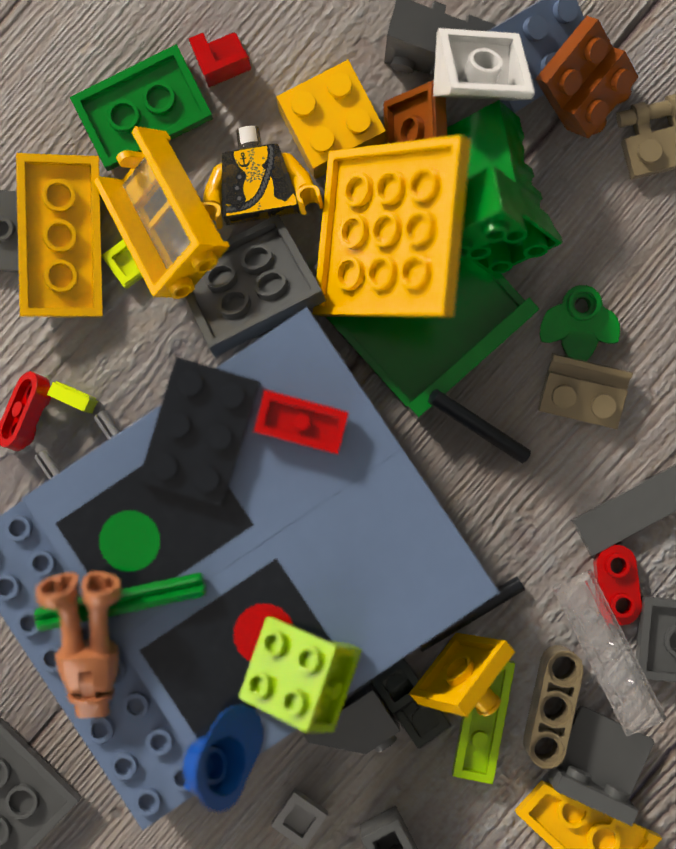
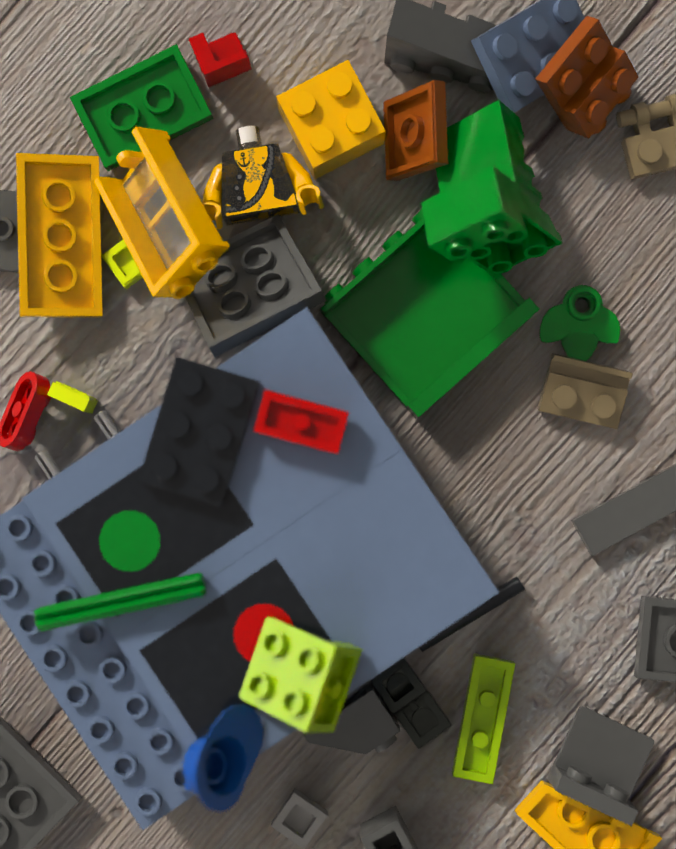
nougat piece [35,571,122,718] -> none
yellow plate [313,135,471,317] -> none
yellow tile [409,633,515,717] -> none
black bar [428,389,531,463] -> none
white slope [433,28,535,101] -> none
dark tan beam [523,645,583,769] -> none
clear plate [552,569,667,736] -> none
red plate [593,544,642,625] -> none

